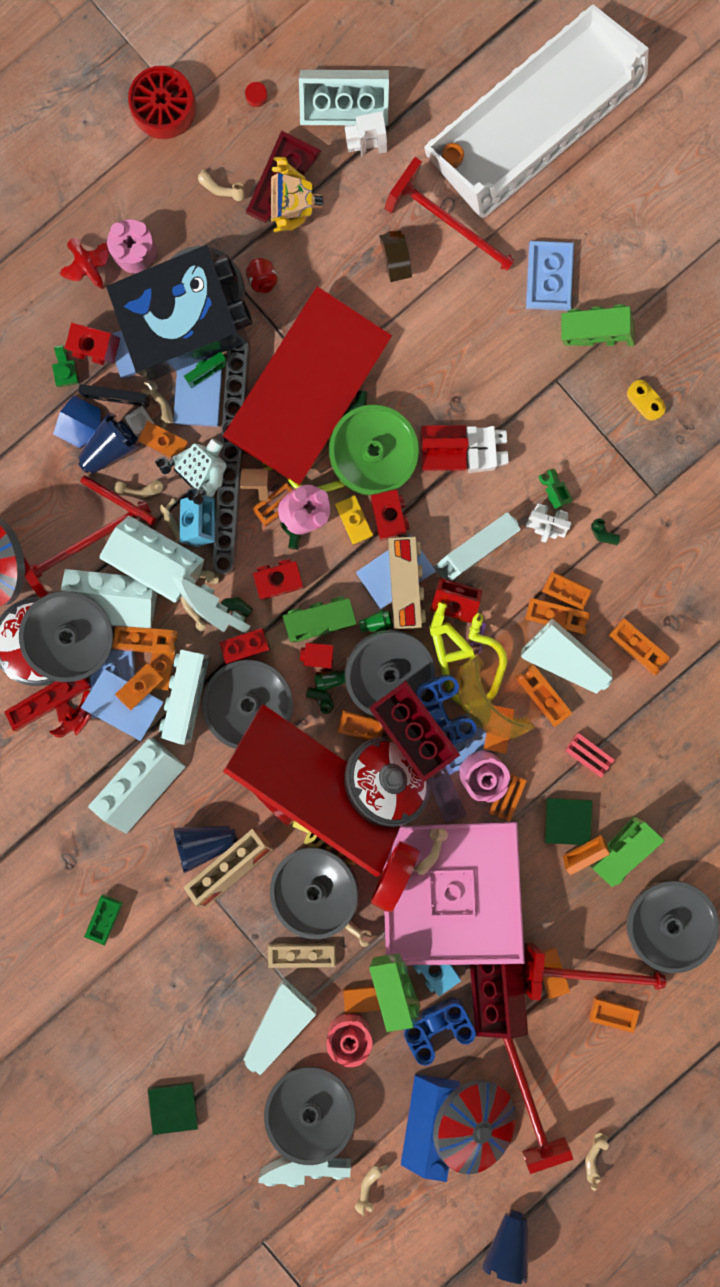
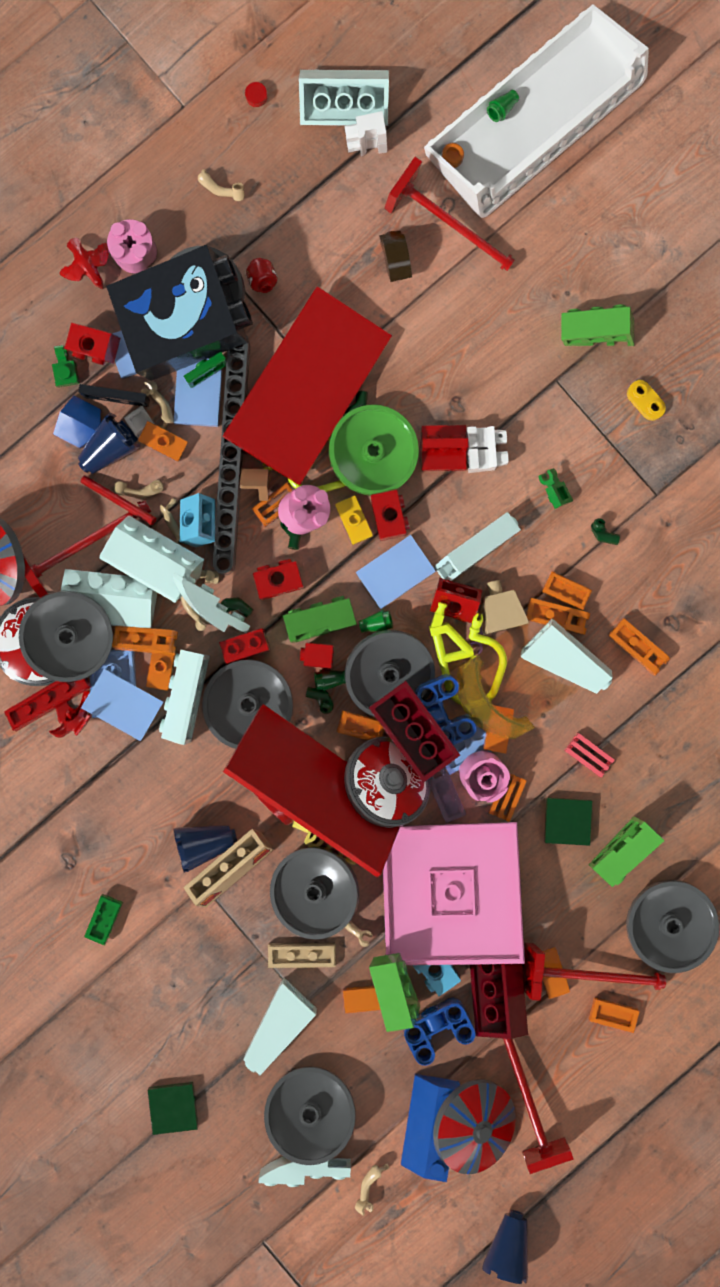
light aqua slope [88,737,186,834] -> none
orange plate [115,663,163,711] -> none
red piece [128,66,196,139] -> none
light aqua torso [155,438,226,505] -> none
dark red wing [246,130,322,223] -> none
torso [271,157,323,232] -> none
coral brick [327,1013,372,1067] -> none
red piece [370,841,420,912] -> none
tan brick [388,537,426,630] -> none
tan piece [413,828,448,875] -> none
orange plate [515,664,572,727] -> none
light blue tile [526,241,574,311] -> none
white hips [526,504,571,543] -> none
orange tile [562,835,610,875] -> none
tan piece [585,1133,609,1191] -> none
none -> tan torso [480,580,529,635]
none -> green cone [487,90,519,122]

